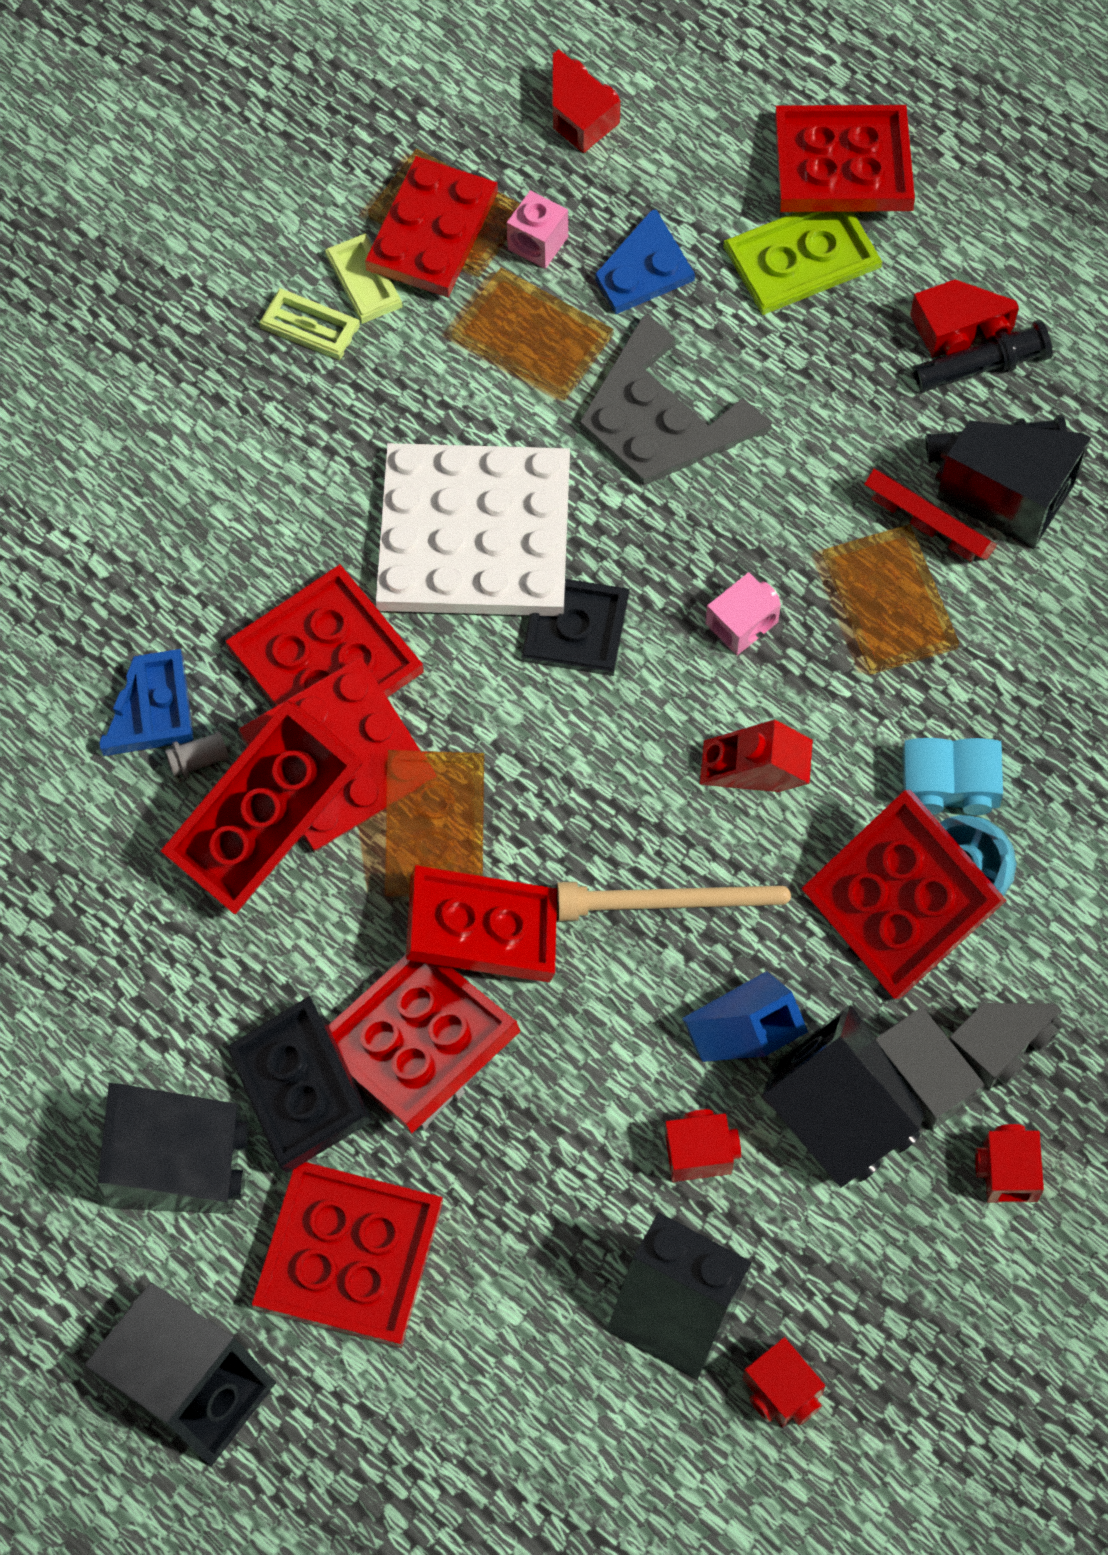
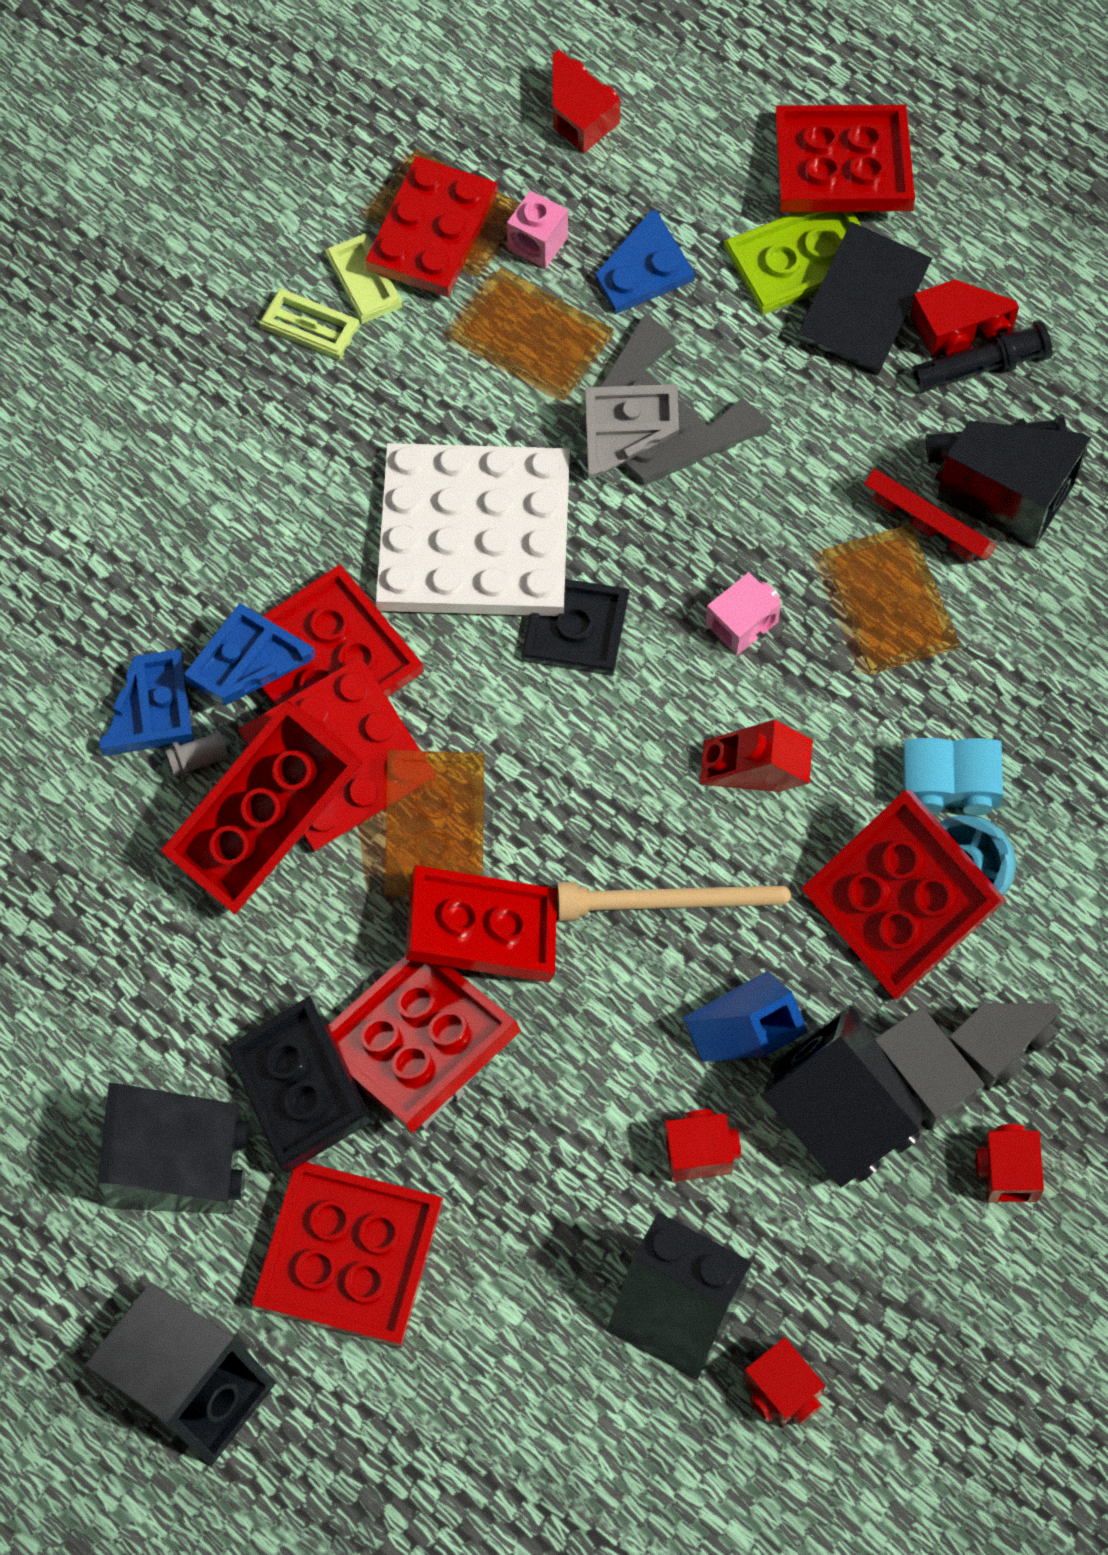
none -> blue wing [184,603,316,706]
none -> light grey wing [585,384,679,478]
none -> black tile [796,222,932,375]

